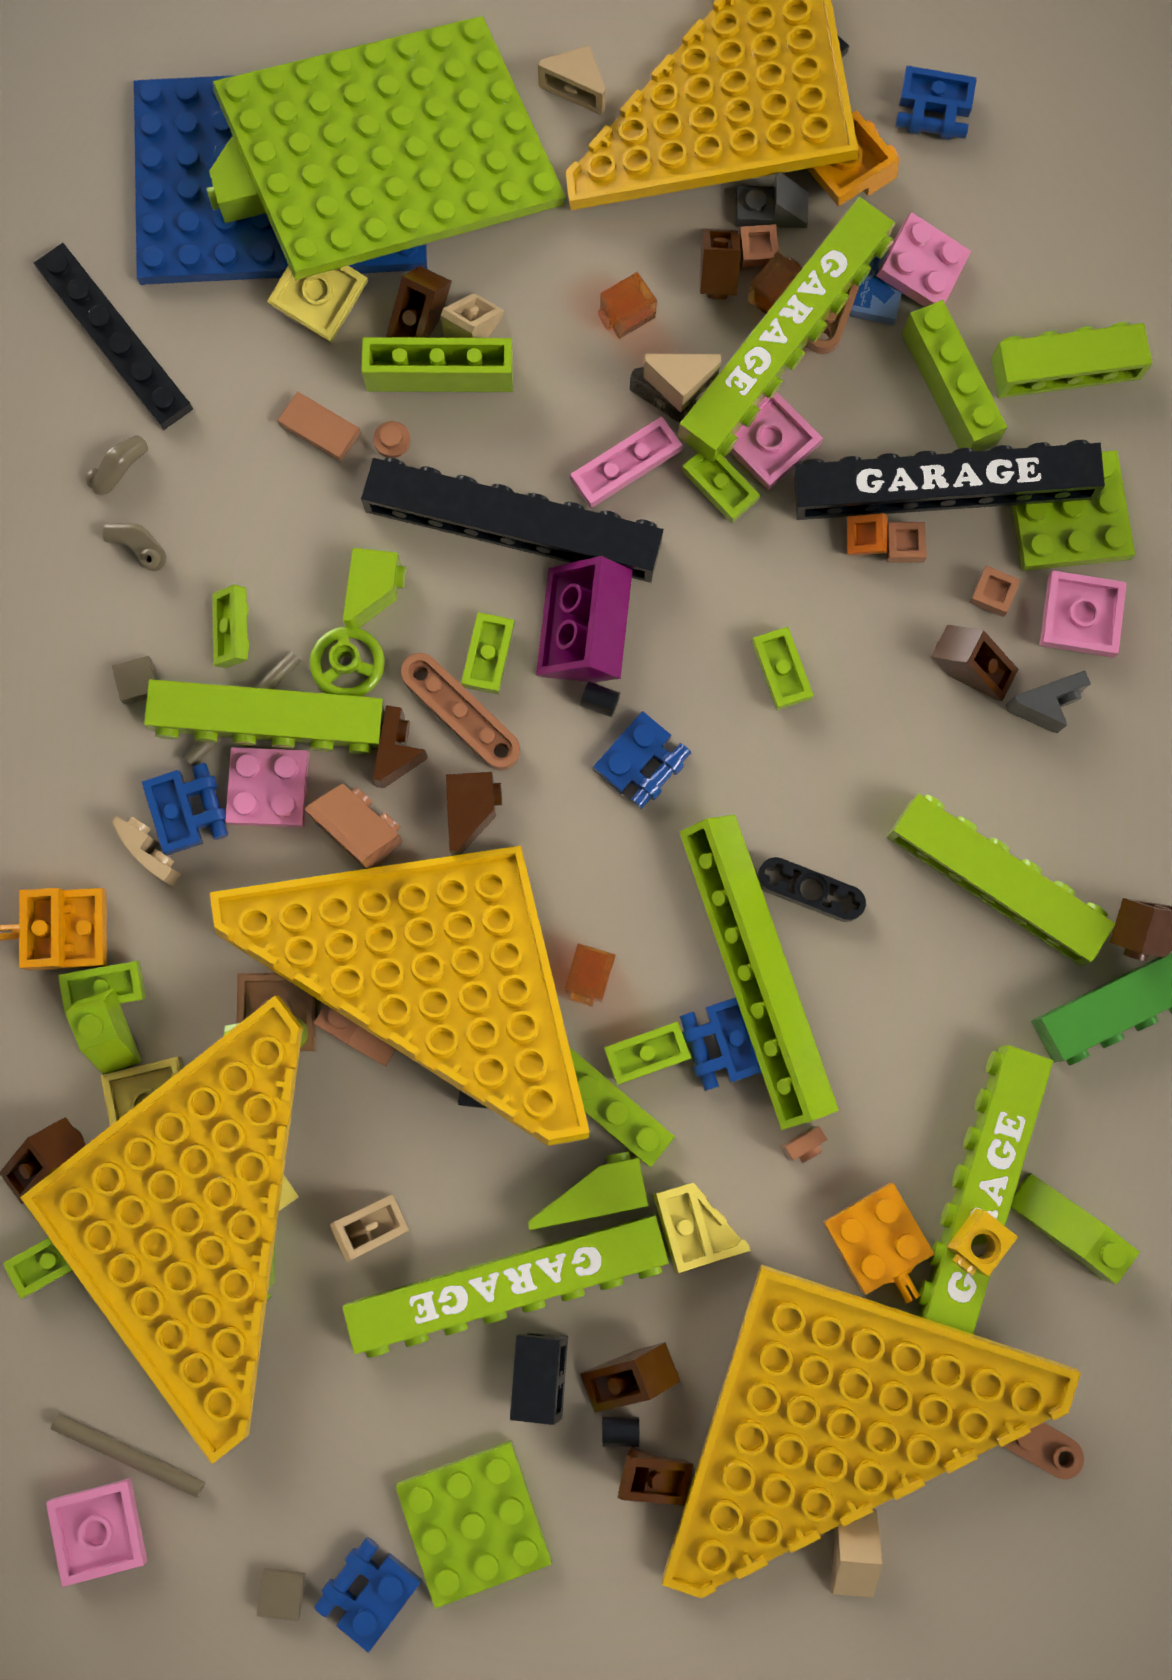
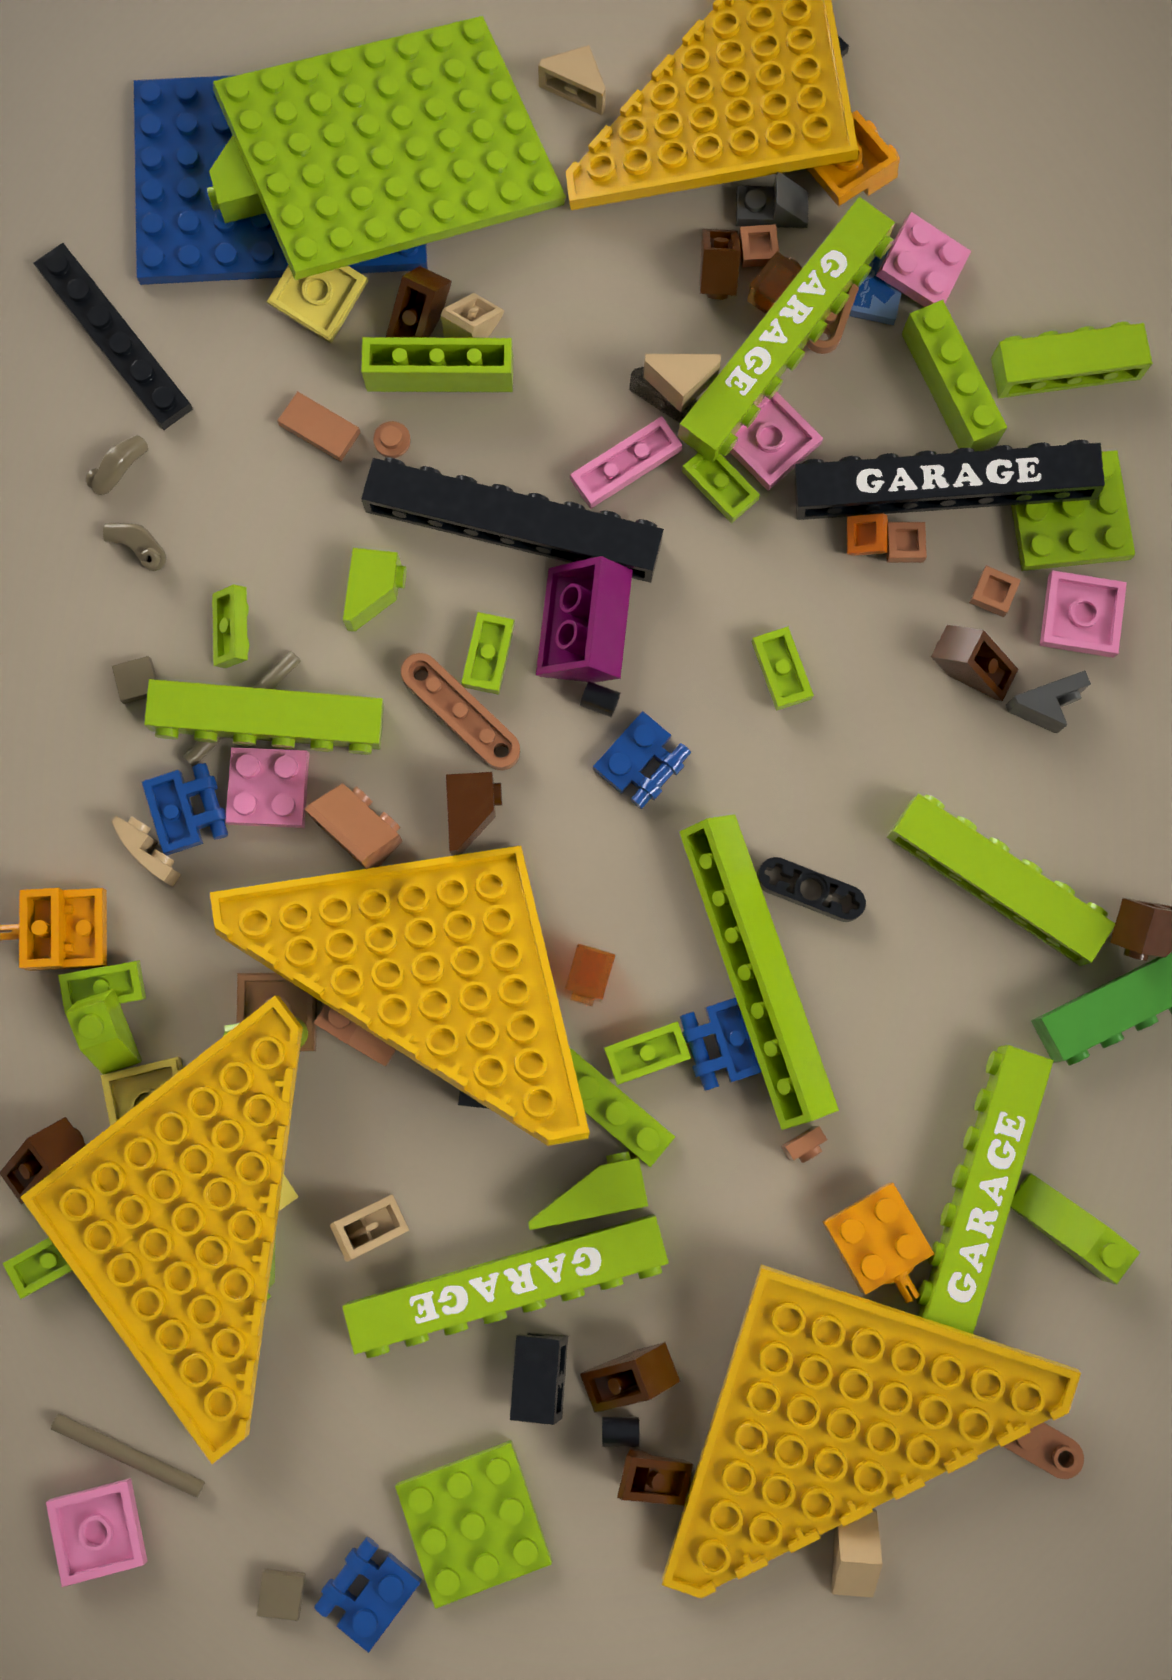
lime piece [310,626,385,696] -> none
reddish brown slope [373,705,428,788] -> none
clear orange brick [598,271,657,339] -> none
light yellow wing [653,1183,750,1273] -> none
blue plate [895,65,977,140] -> none
yellow brick [947,1208,1018,1277] -> none

